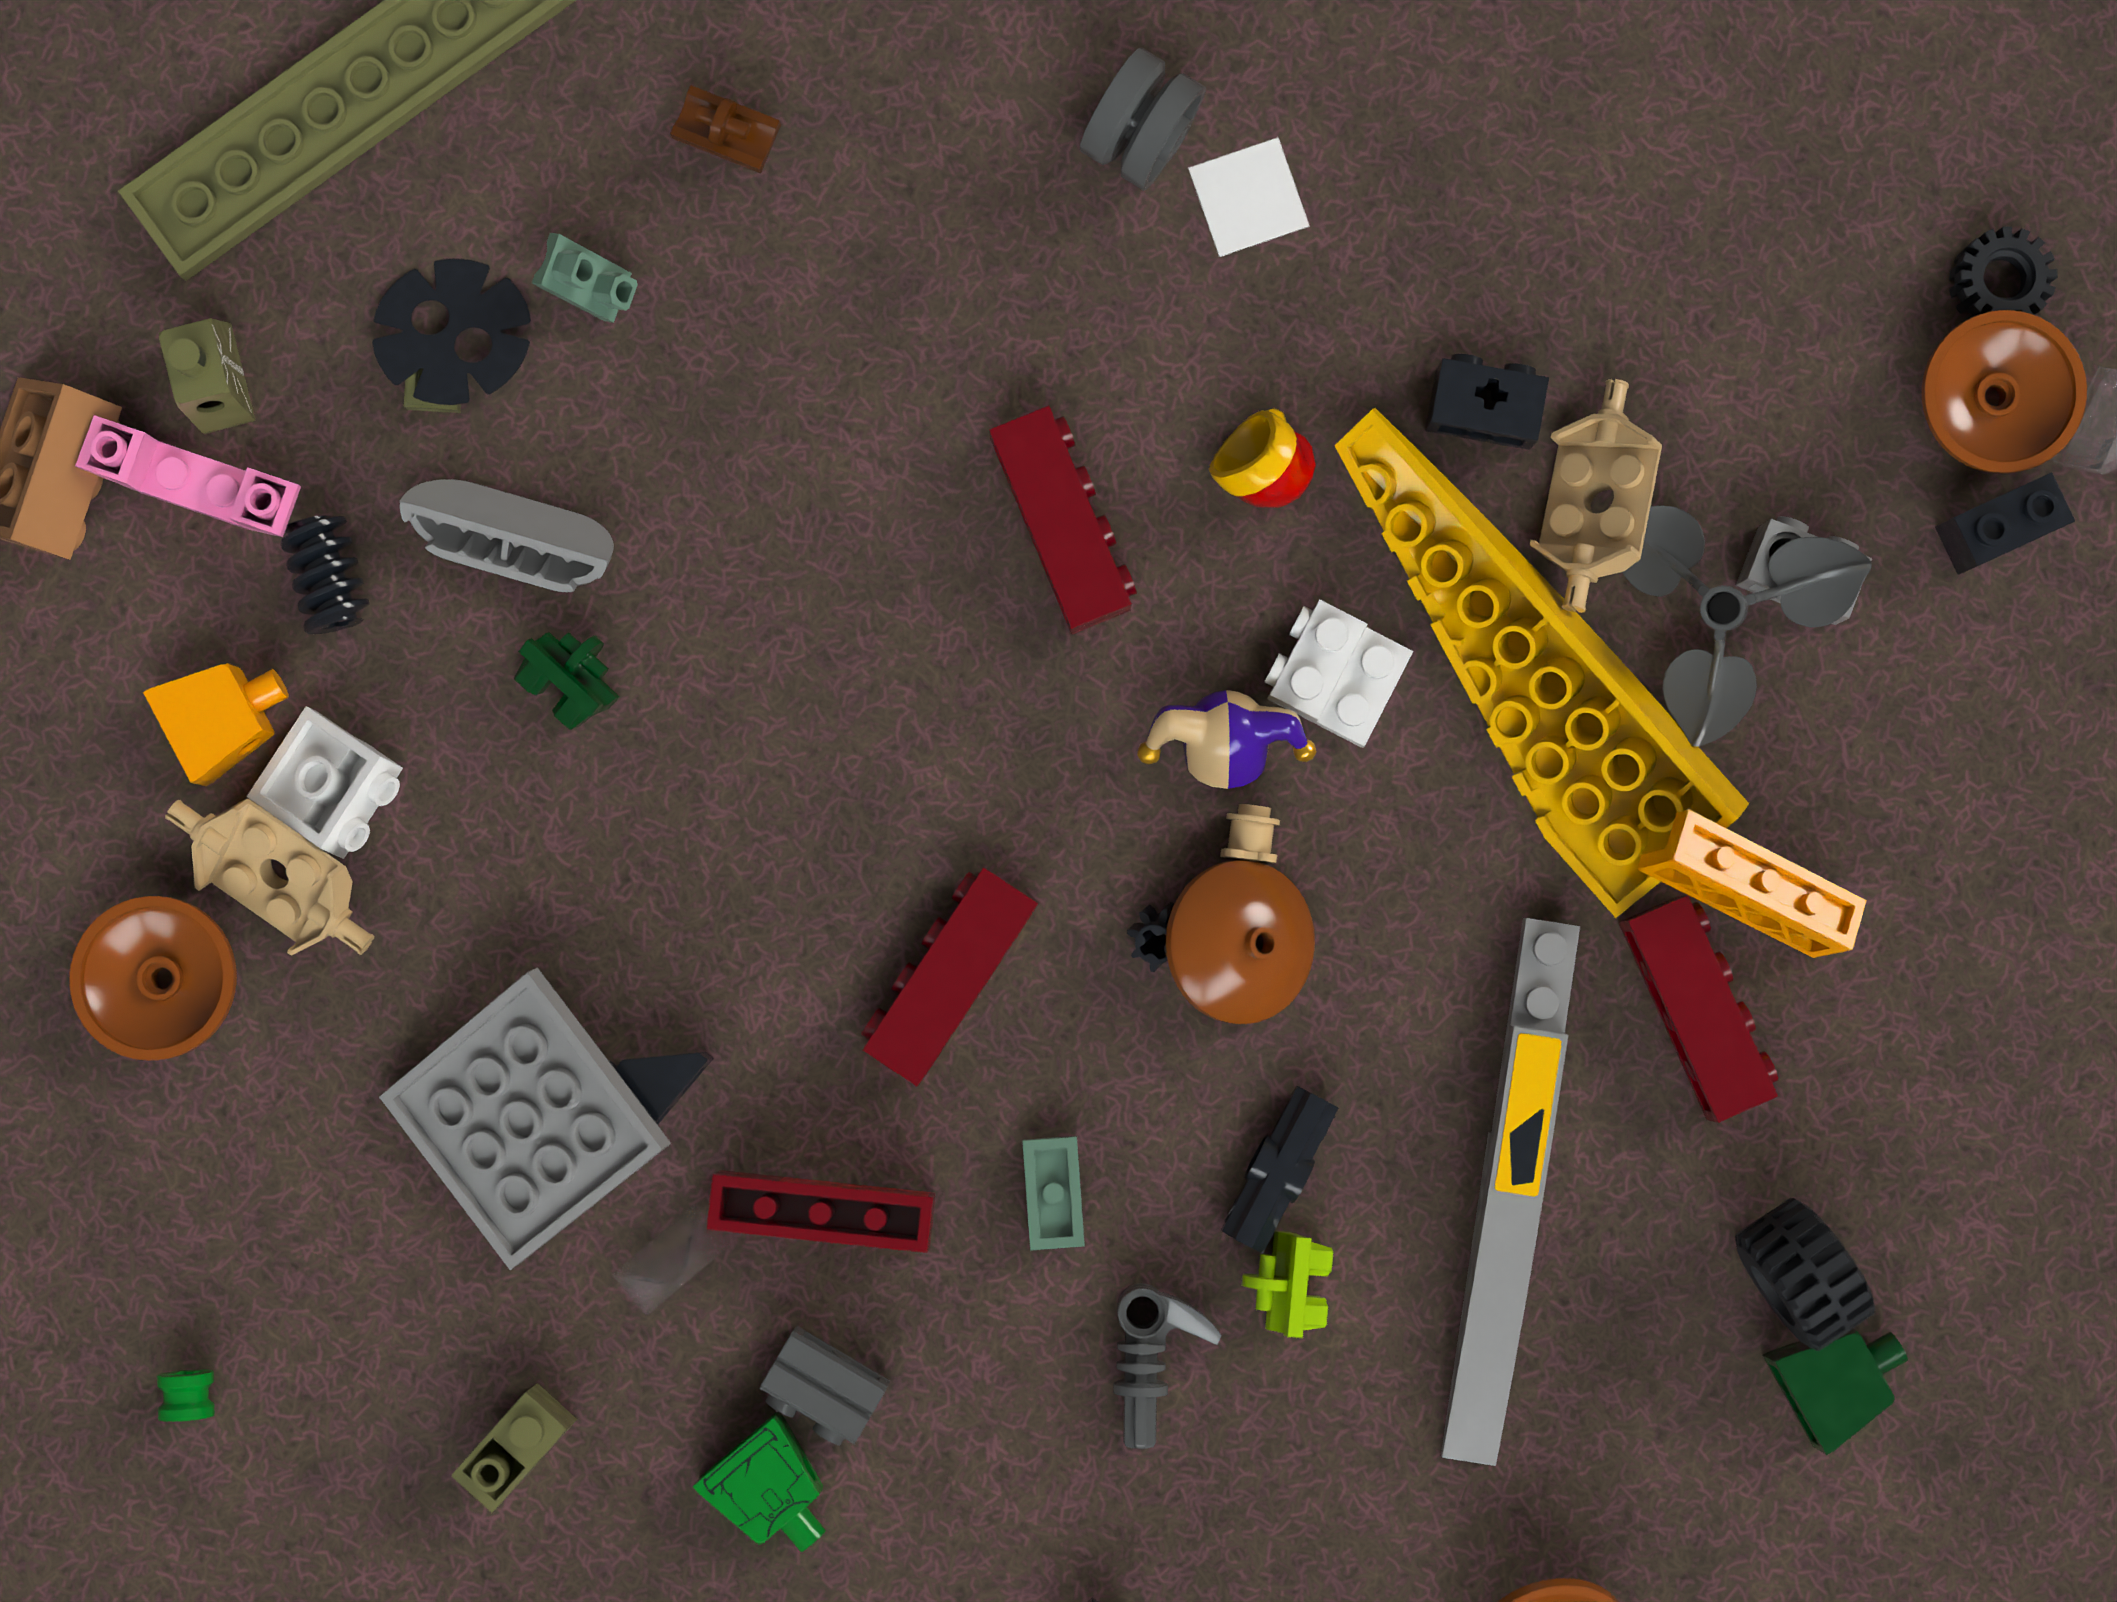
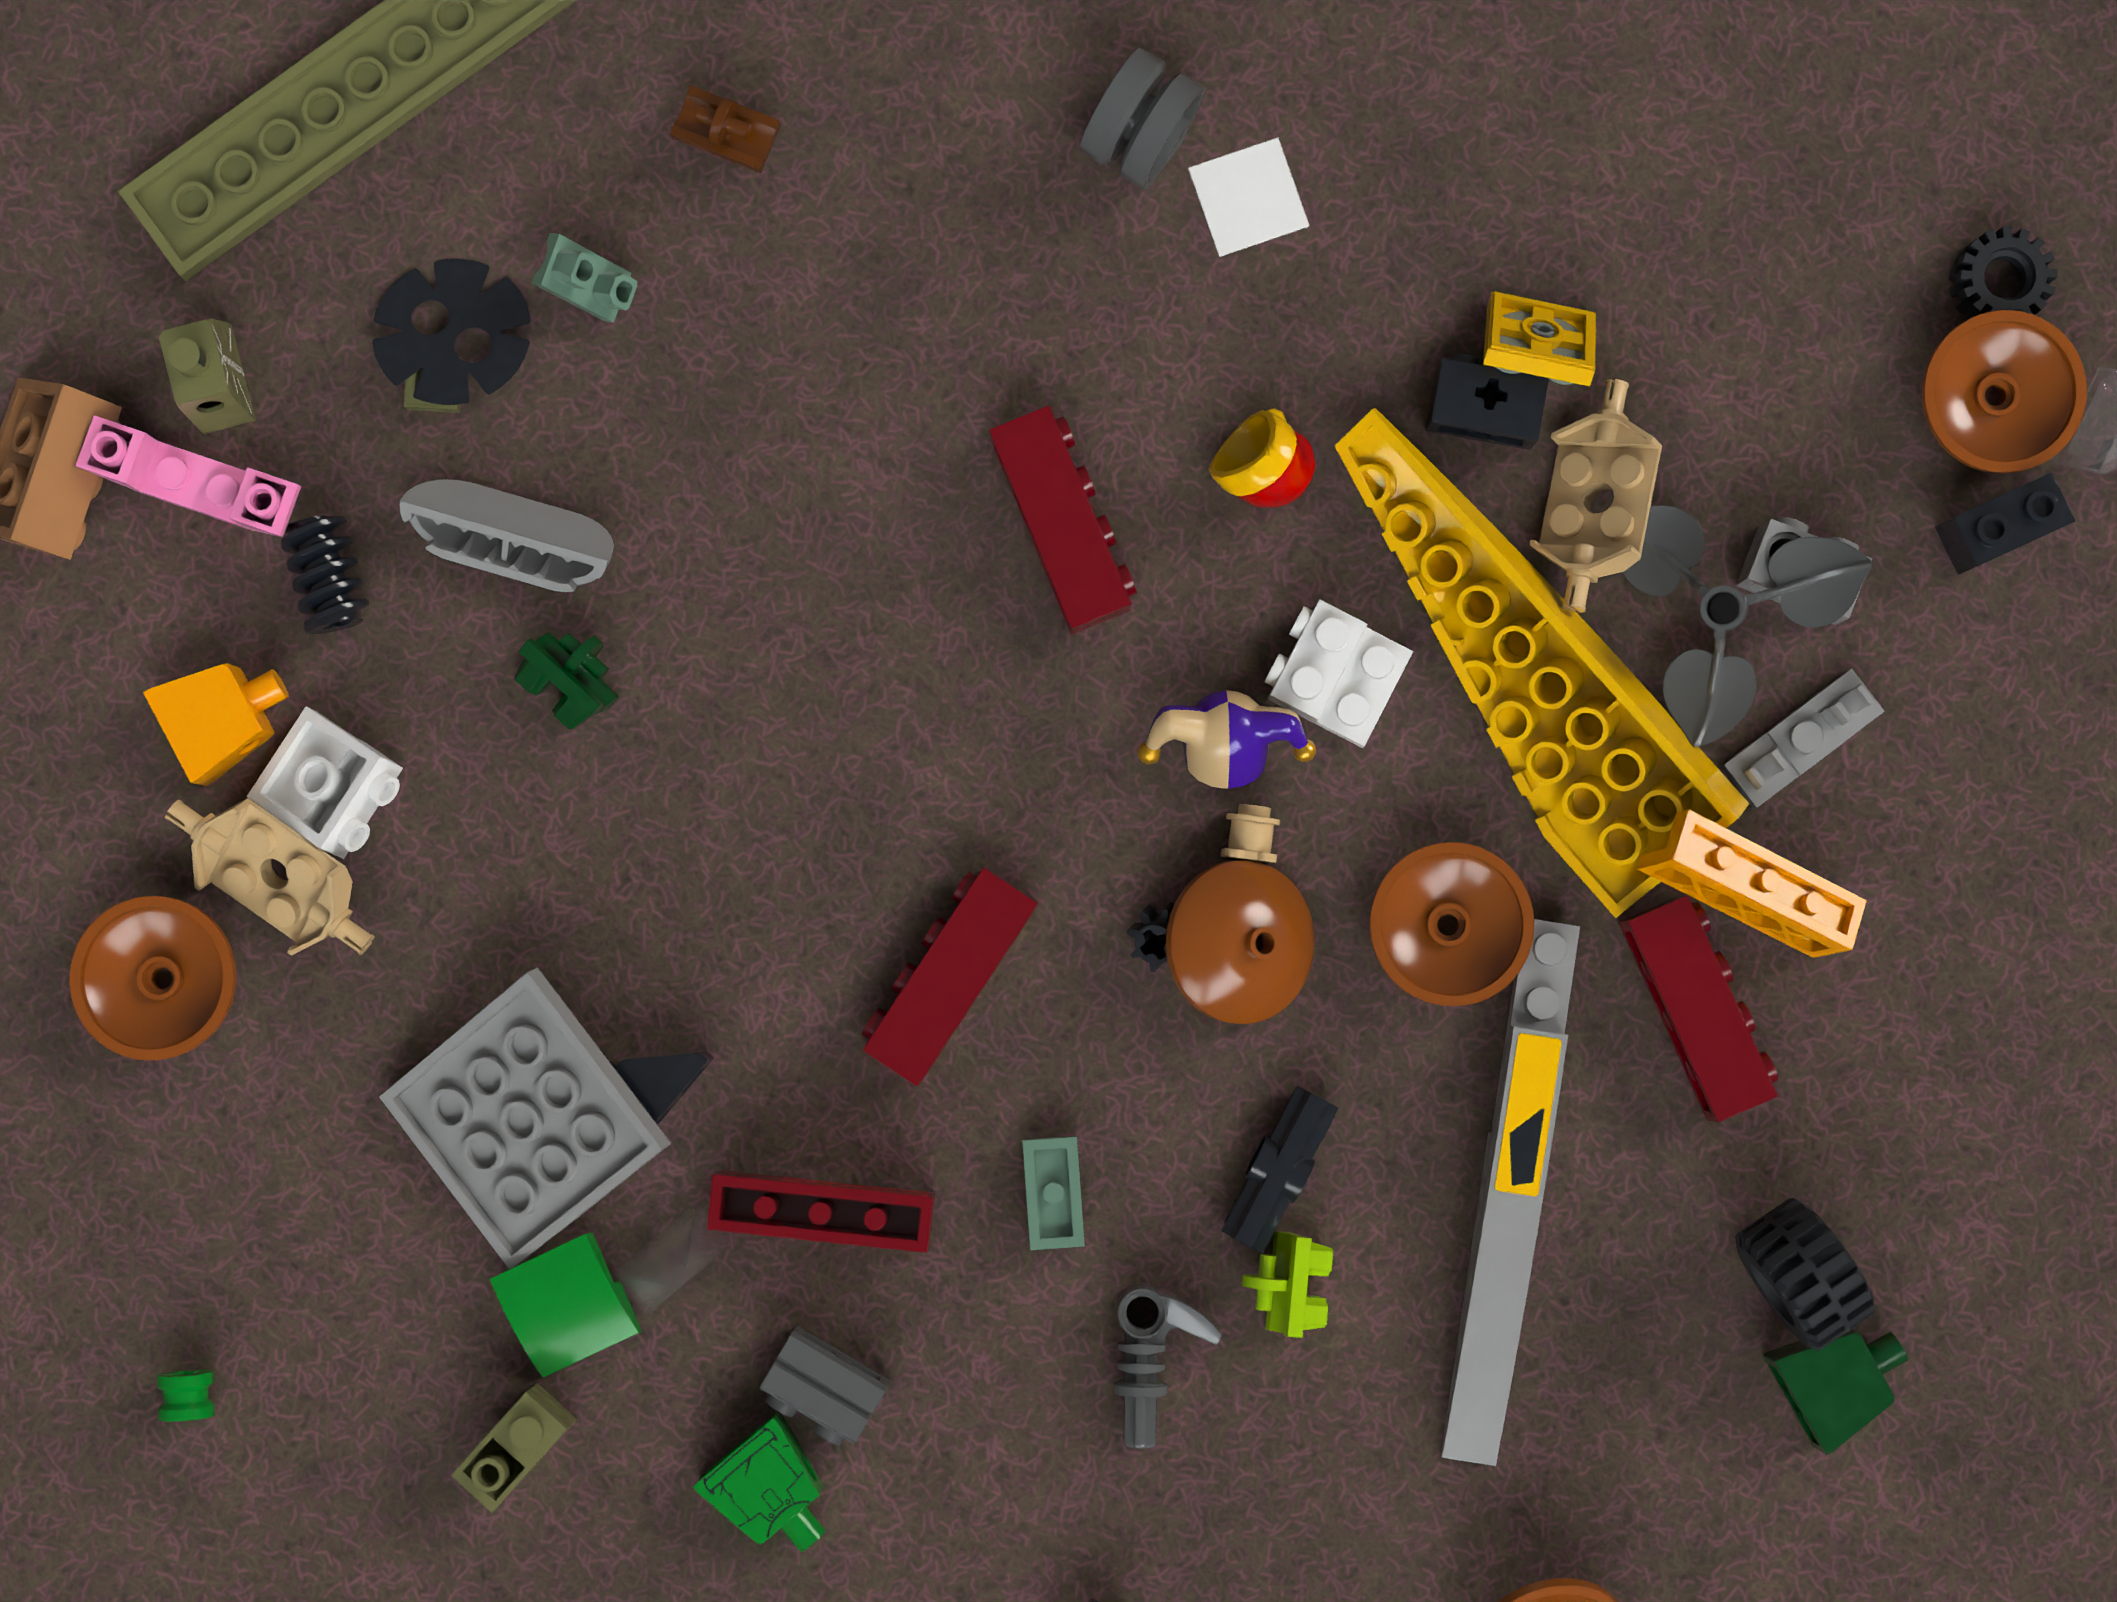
none -> green slope [490,1232,642,1378]
none -> dark orange dish [1369,842,1534,1006]
none -> yellow piece [1483,292,1596,387]
none -> light grey plate [1721,669,1885,809]

